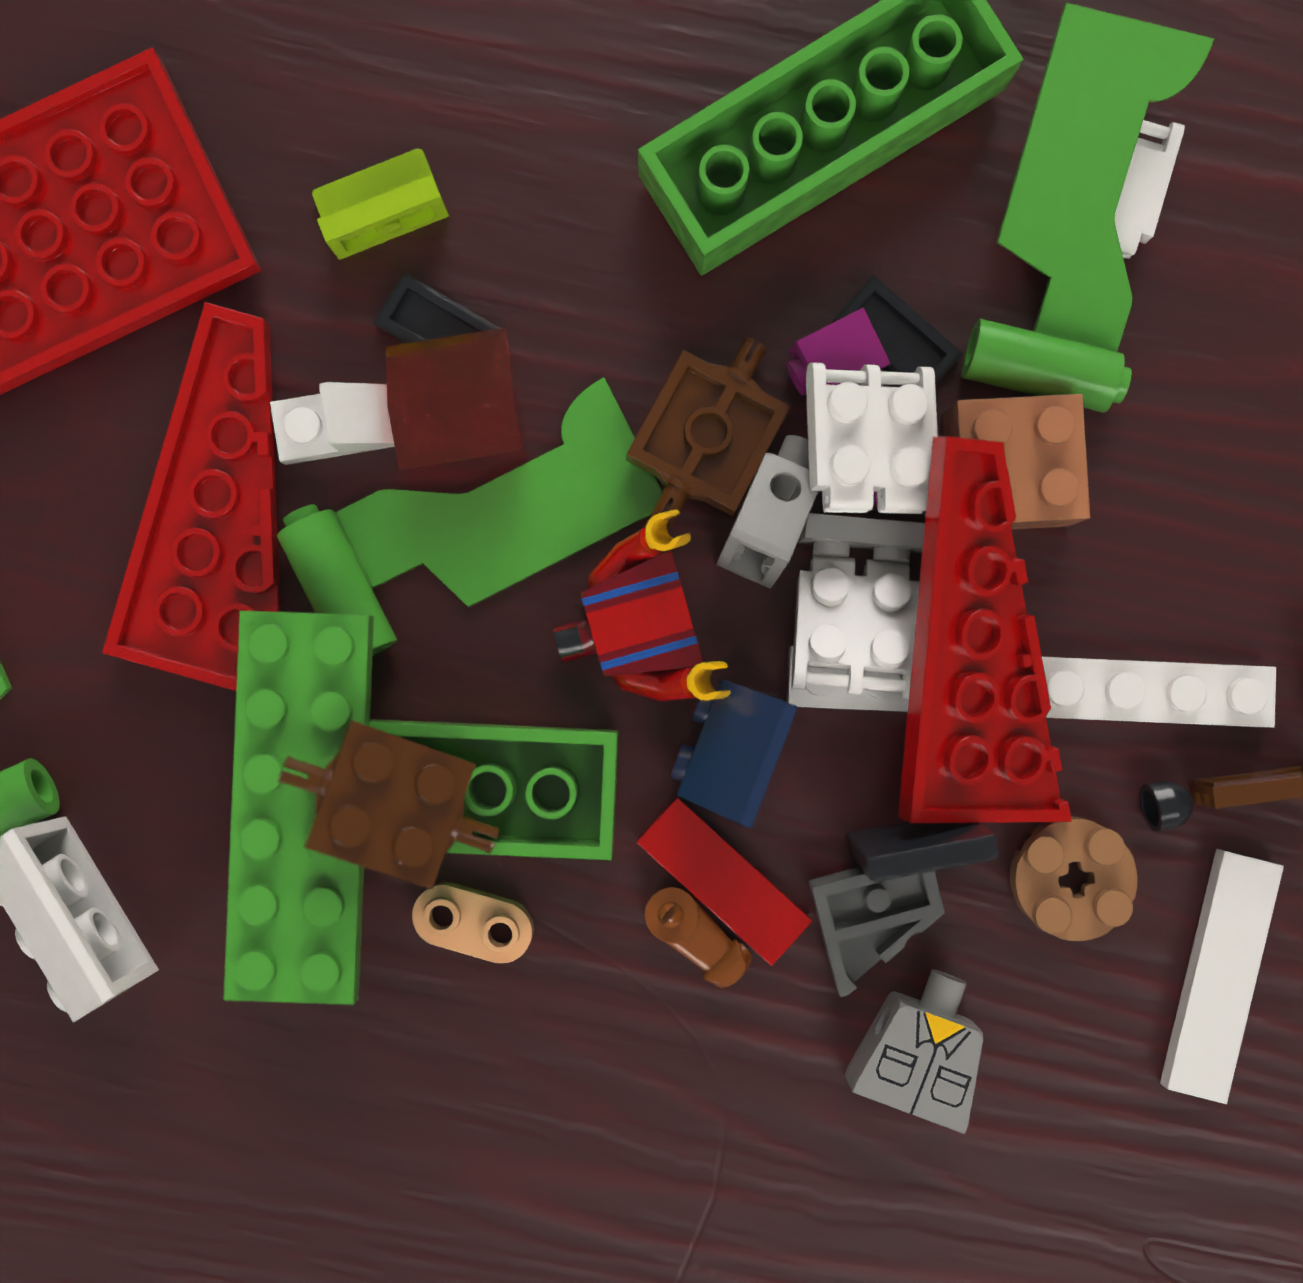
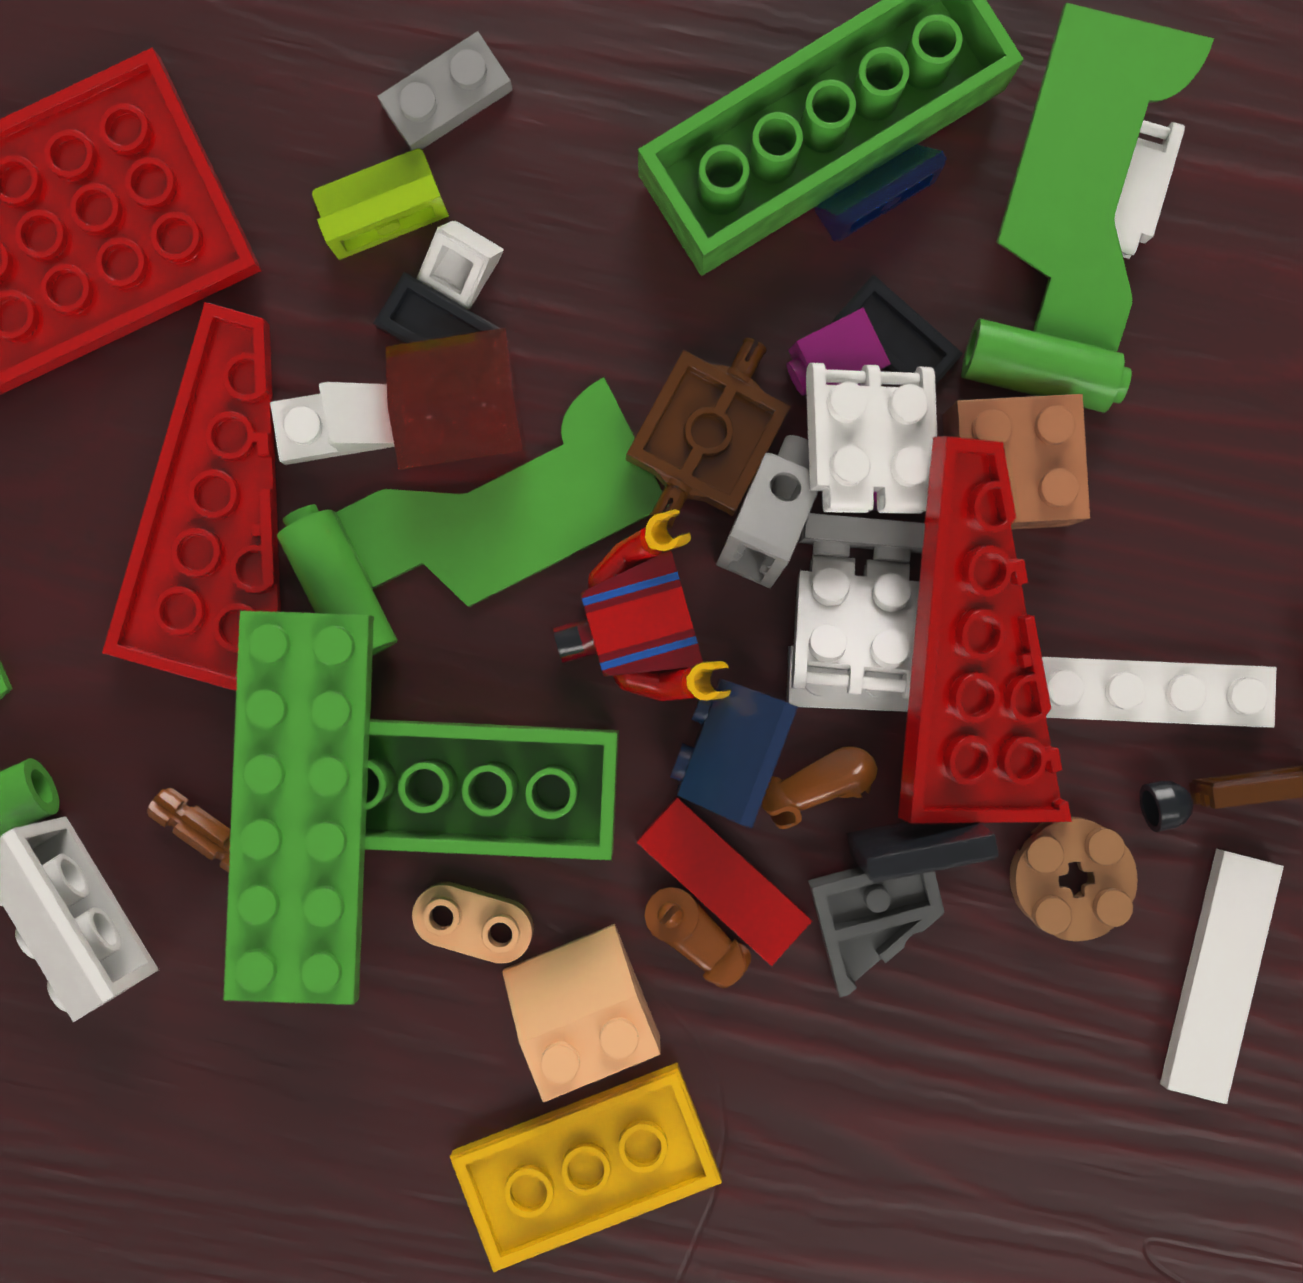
reddish brown plate [277,721,499,889] -> none
light grey torso [844,969,983,1134] -> none
none -> dark orange axle [147,788,231,873]
none -> light grey plate [377,31,513,151]
none -> white slope [417,221,503,310]
none -> yellow tile [450,1062,722,1272]
none -> light nougat slope [502,924,661,1102]
none -> dark orange piece [761,746,878,829]
none -> slope [814,144,947,242]

